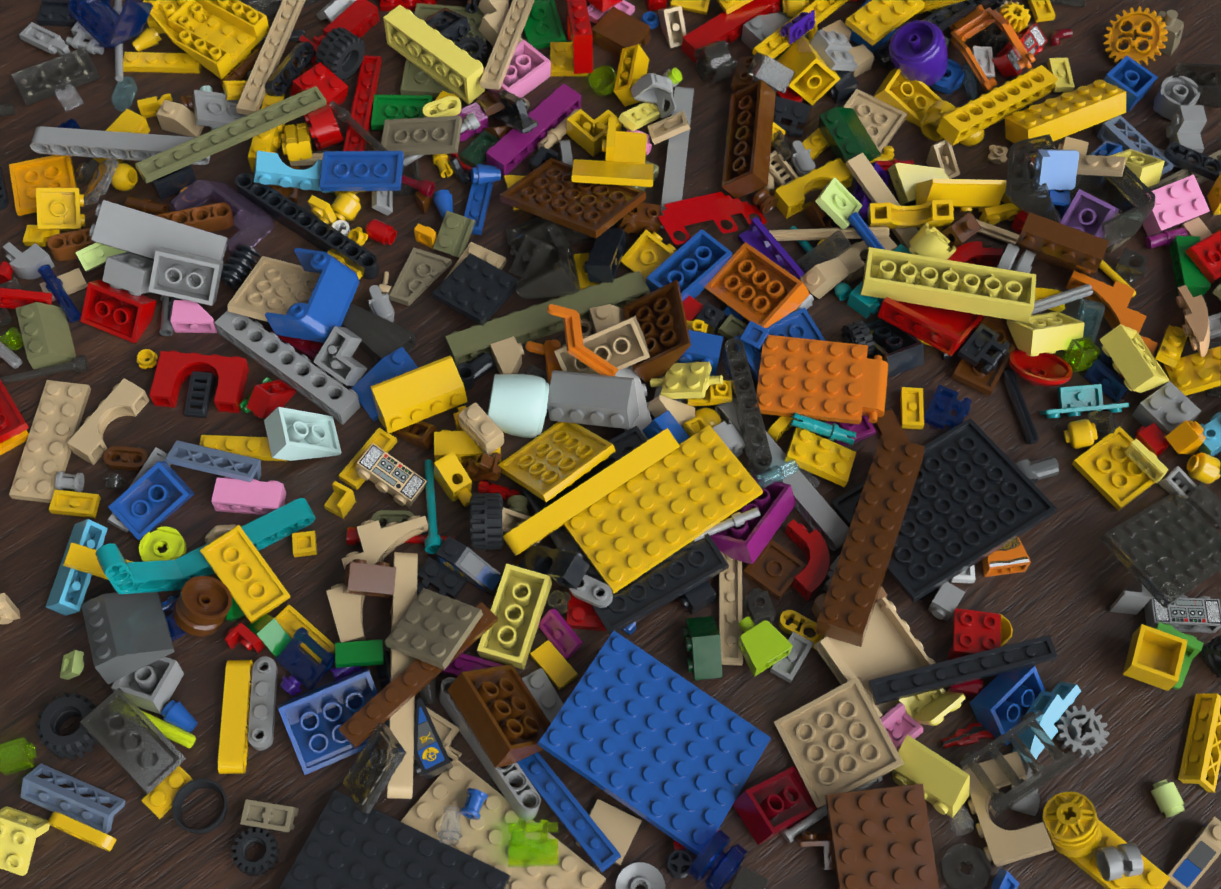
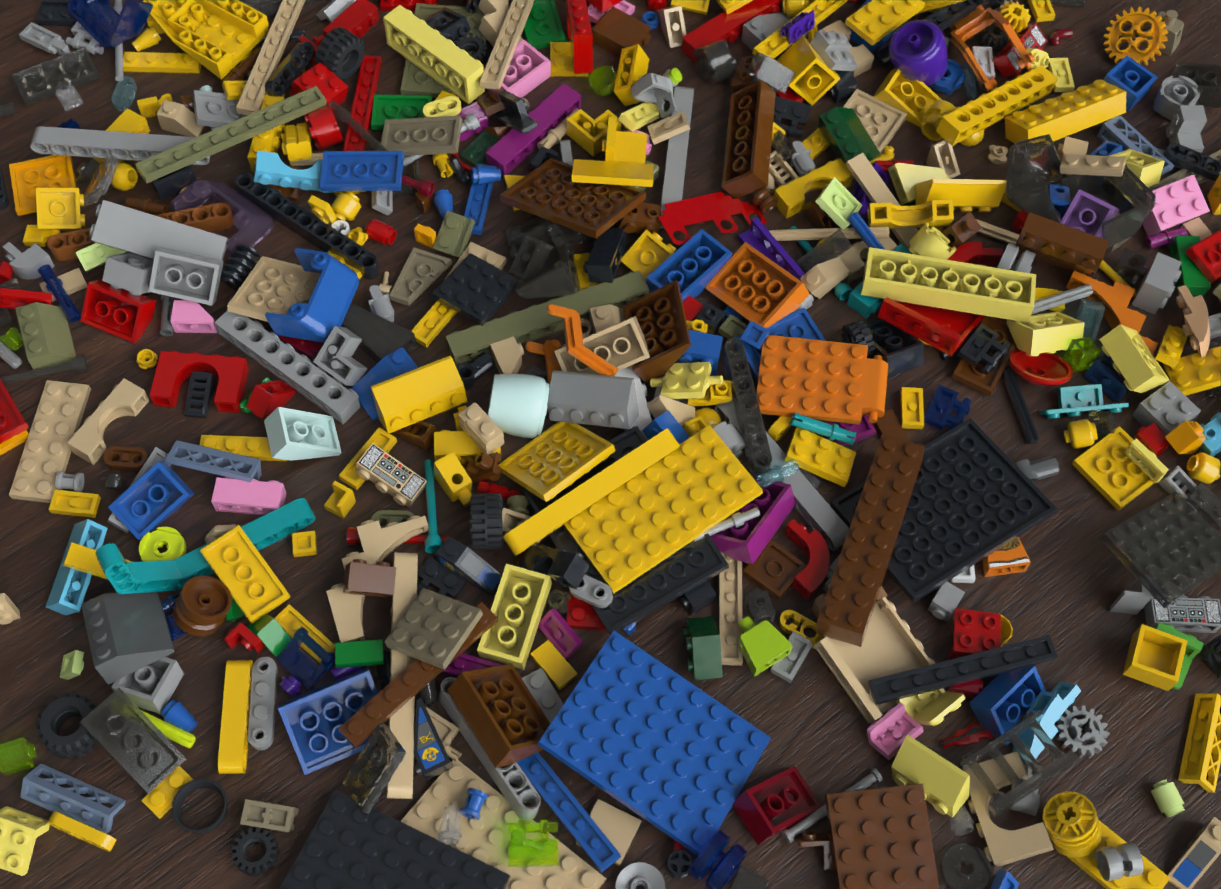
tan plate [774,677,904,809] -> none
yellow plate [979,200,1024,225] -> none
light blue bracket [1032,150,1079,196] -> none
none -> yellow plate [409,301,457,348]
none -> light yellow plate [1026,48,1050,69]
none -> light grey brick [1132,252,1182,315]

